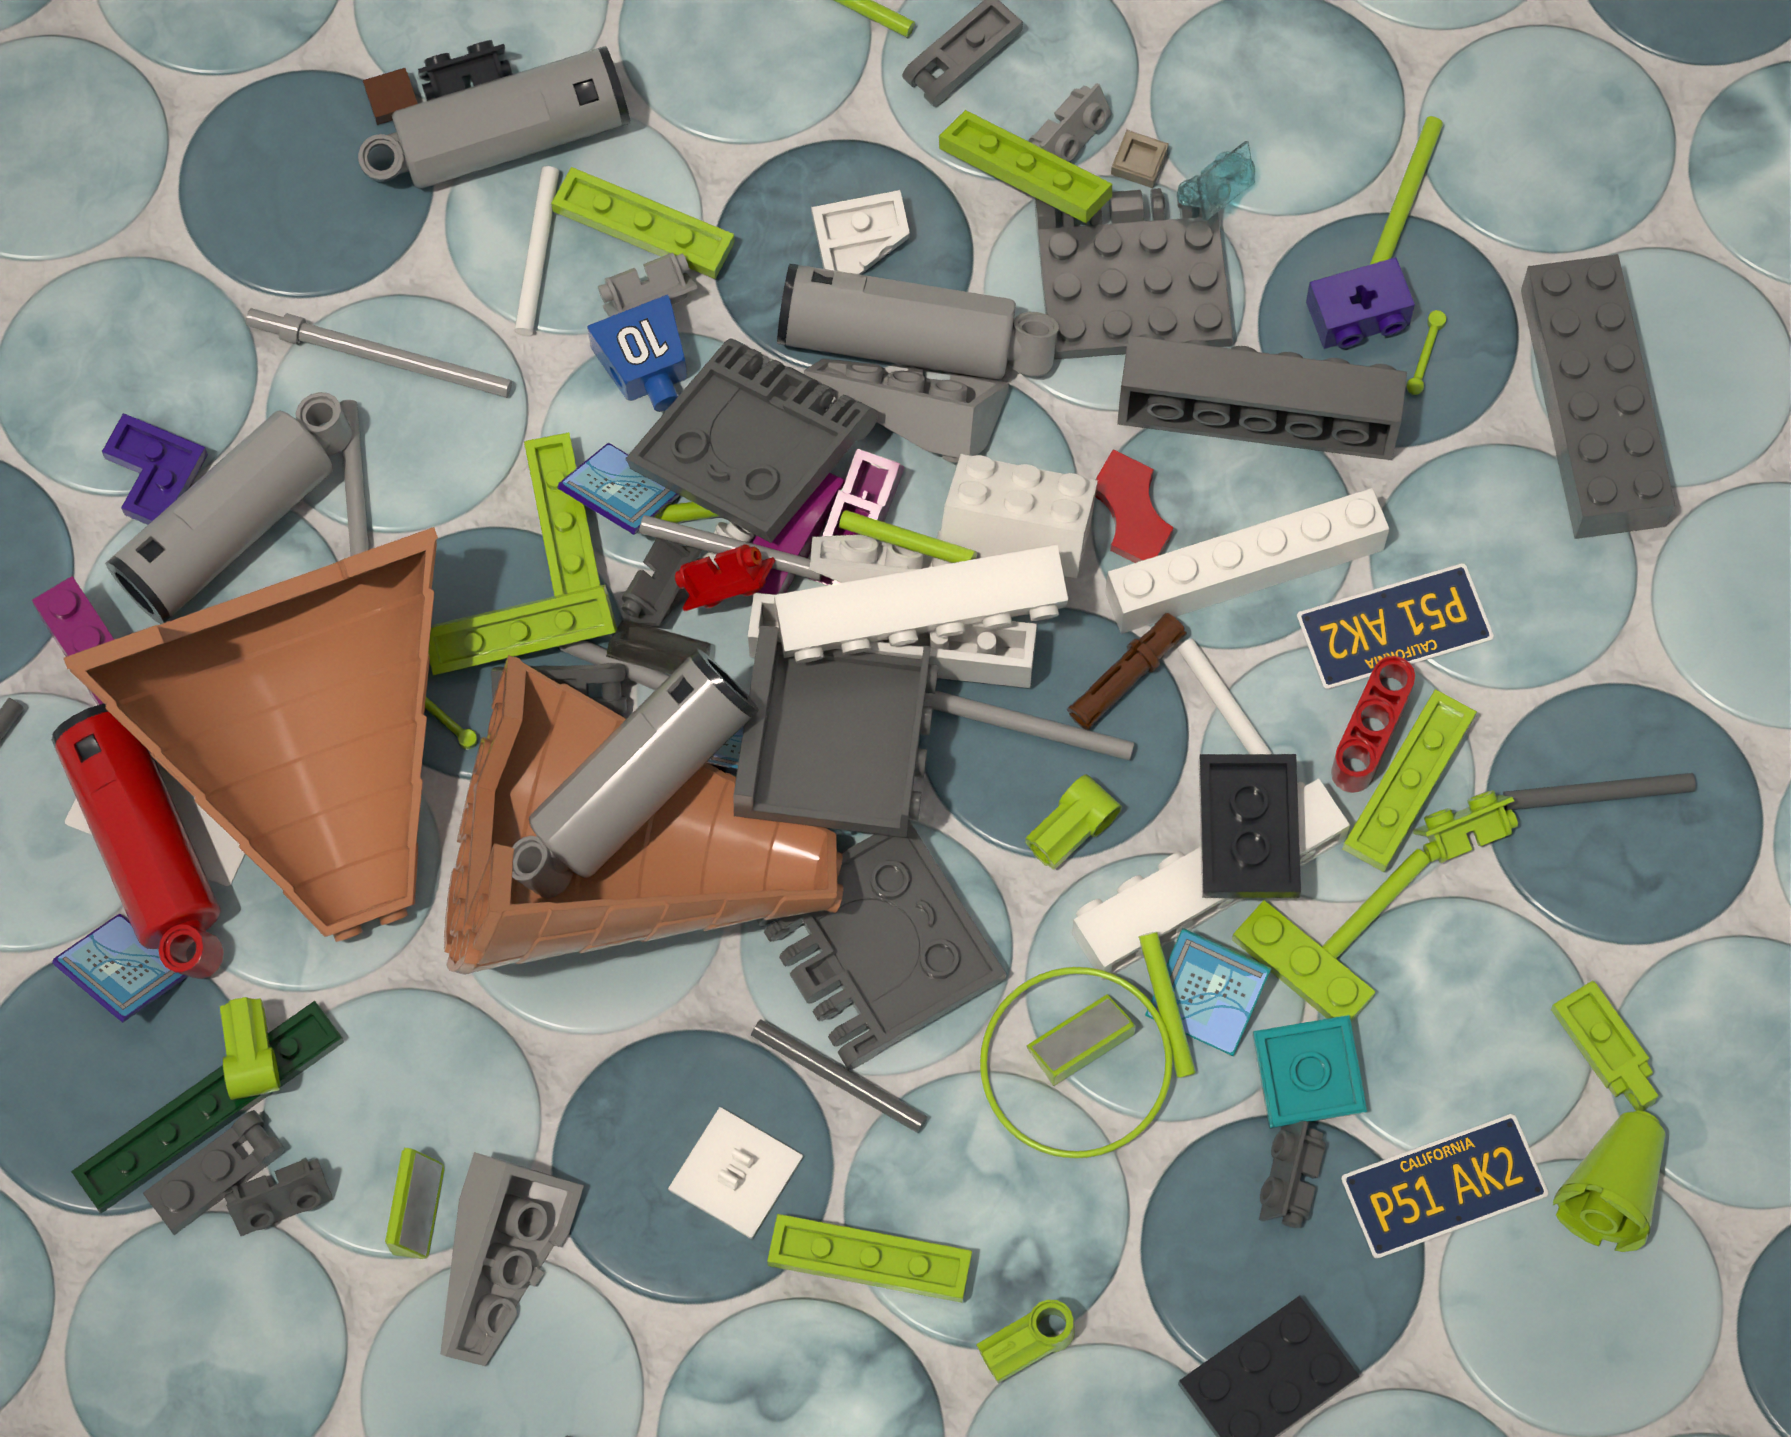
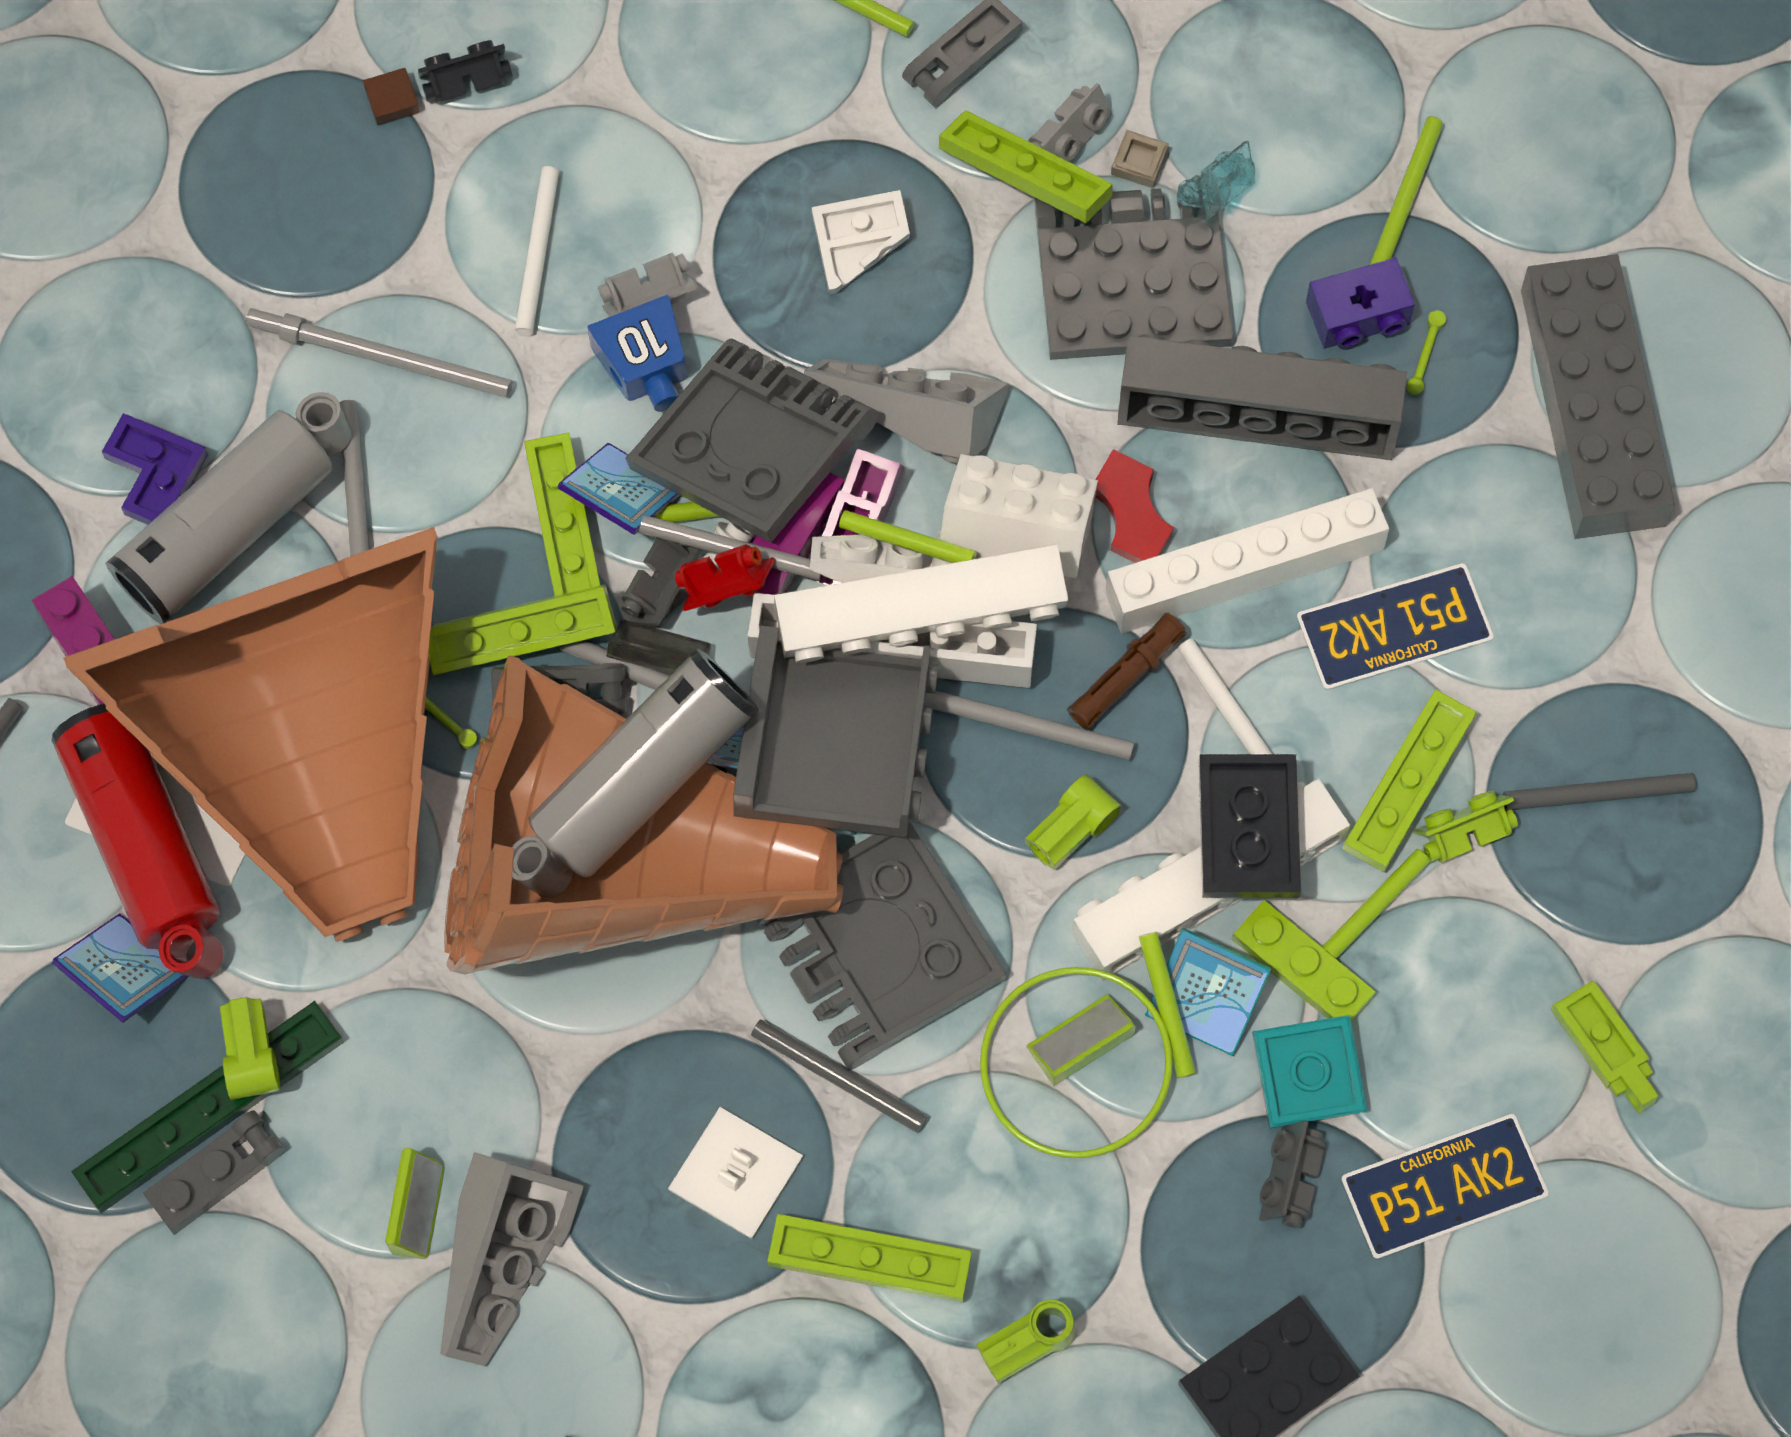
dark grey hinge [224,1157,333,1236] -> none
light grey piece [358,46,630,189] -> none
lime plate [551,167,735,279] -> none
light grey piece [777,263,1059,379] -> none
red beam [1331,656,1415,793] -> none
lime cone [1553,1110,1665,1252] -> none

